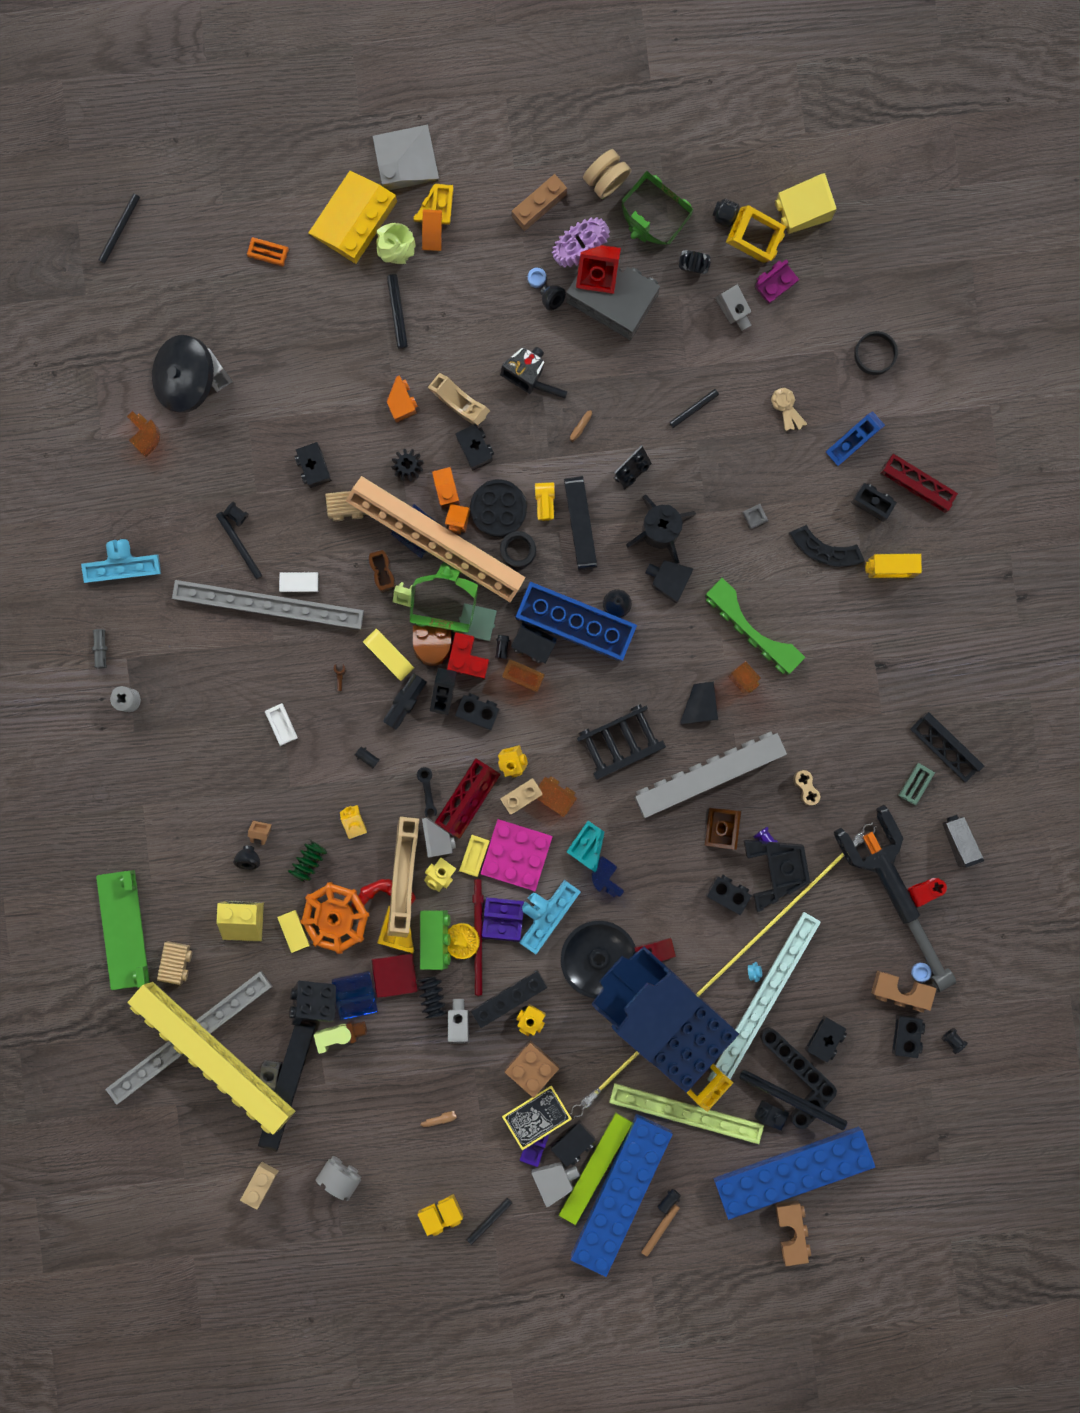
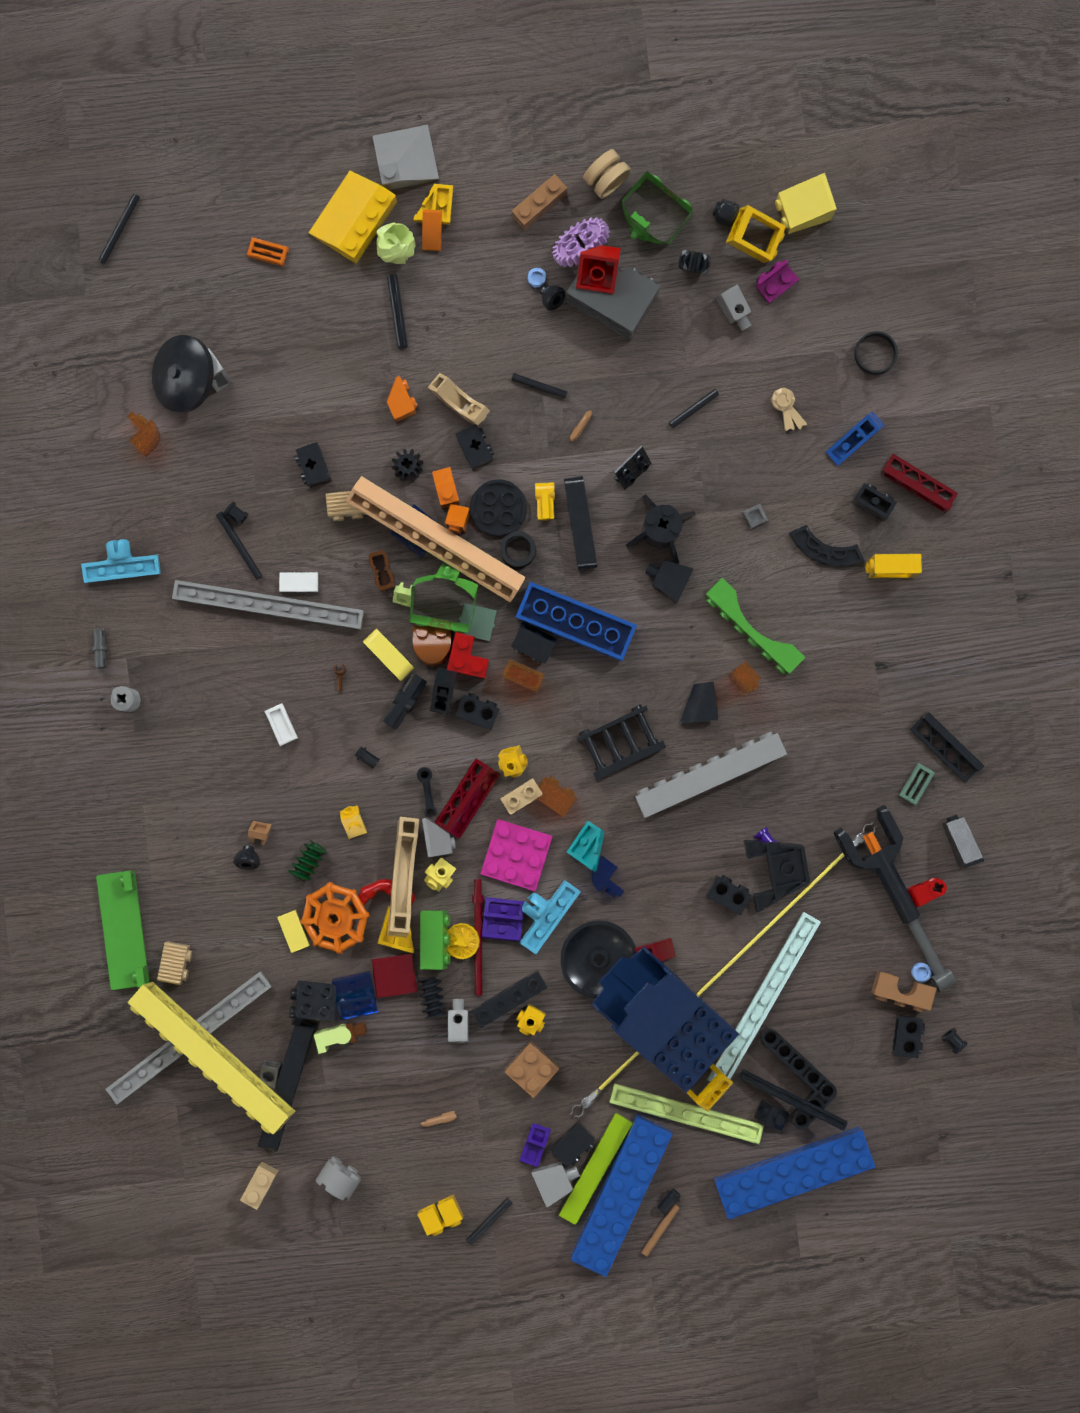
light yellow slope [217,901,264,941] -> none
light yellow tile [459,835,490,877] -> none
black pin [495,635,511,659] -> none
torso [500,347,545,394] -> none
tile [502,1086,572,1150] -> none
black helmet [603,589,632,618] -> none
reddish brown slope [705,808,741,850] -> none
medium azure plate [748,962,762,982] -> none
medium nougat arch [775,1200,811,1266] -> none
tan axle [793,770,820,805] -> none
black brick [805,1015,847,1063] -> none

